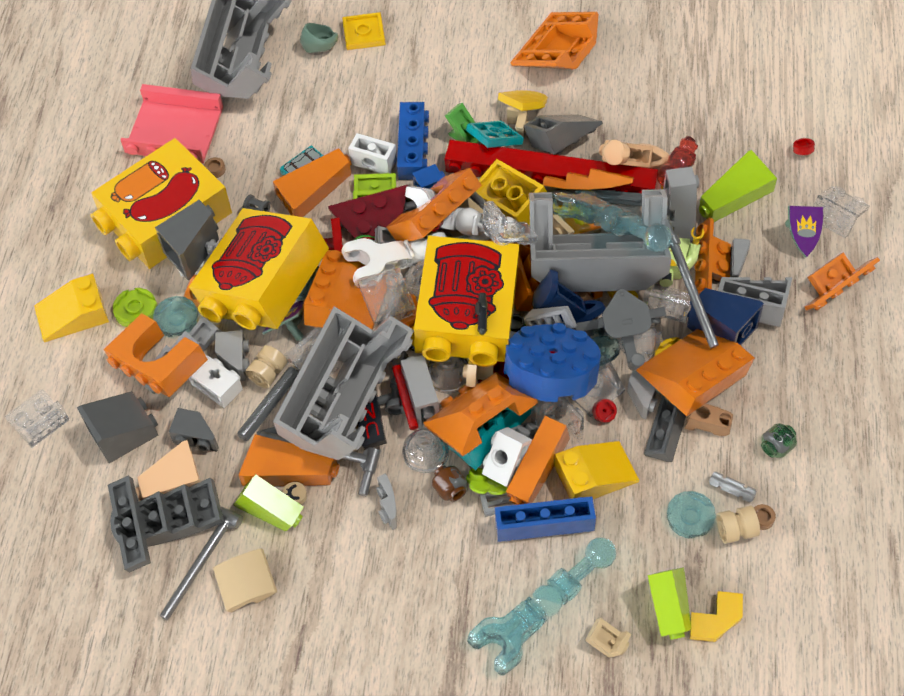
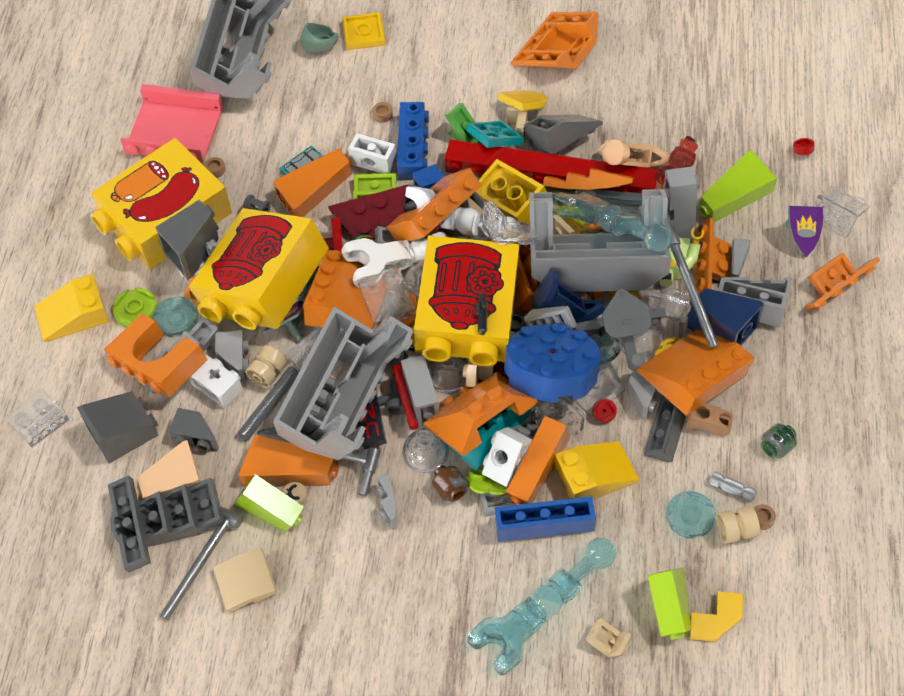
none -> medium nougat tile [372,102,393,122]

